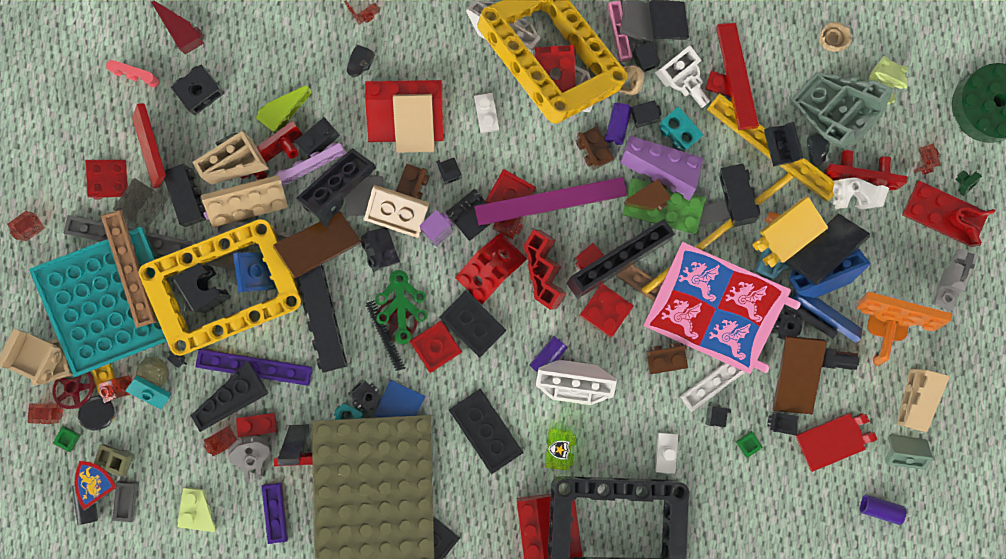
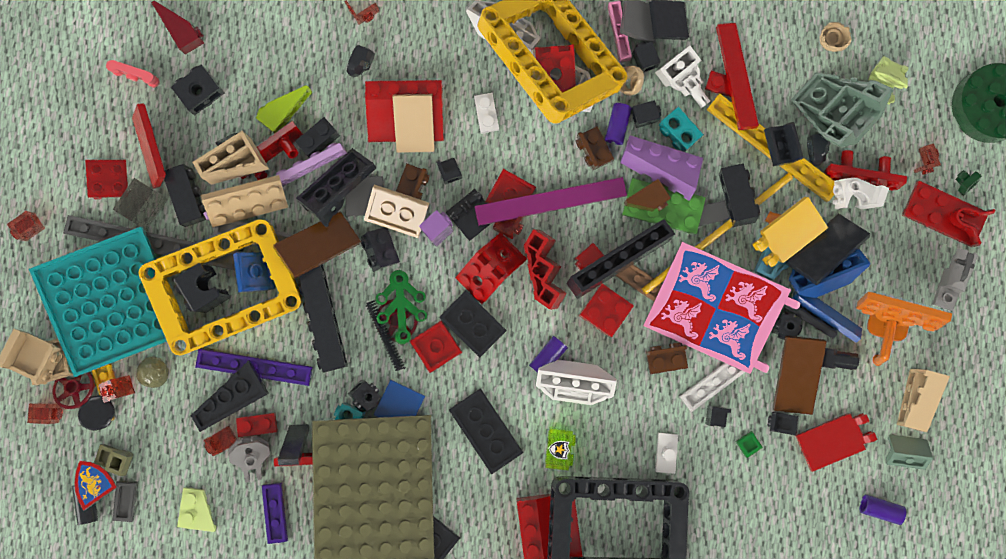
green tile [52,426,81,452] -> none
medium nougat tile [101,210,157,328] -> none
teal plate [126,375,172,410] -> none
black plate [167,351,187,368] -> none

